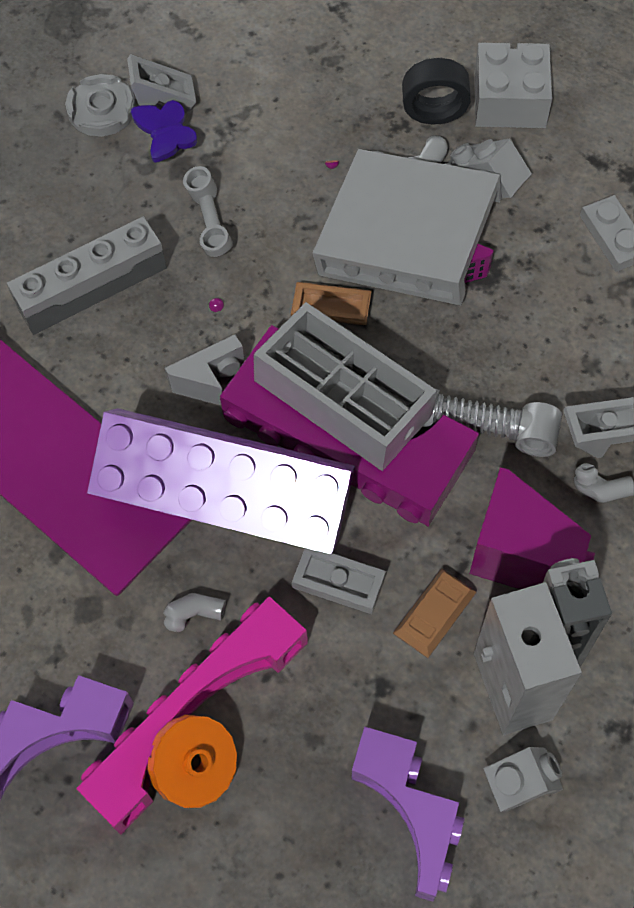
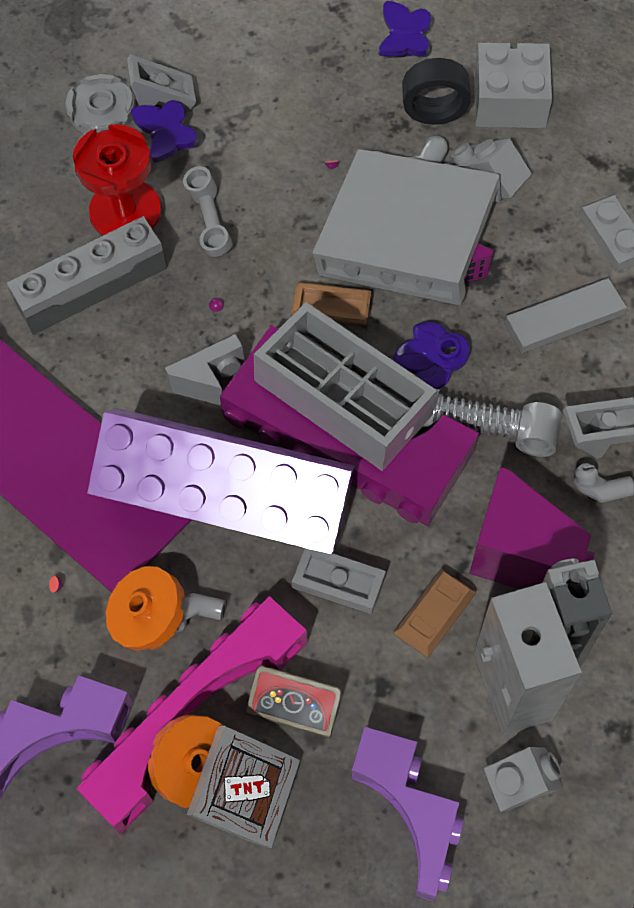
none -> coral piece [49,576,62,593]
none -> red piece [73,124,162,236]
none -> orange plate [105,566,185,652]
none -> light grey tile [186,726,300,848]
none -> slope [246,665,342,738]
none -> dark purple animal [378,1,431,57]
none -> dark purple plate [392,322,470,389]
none -> light grey tile [505,278,627,354]

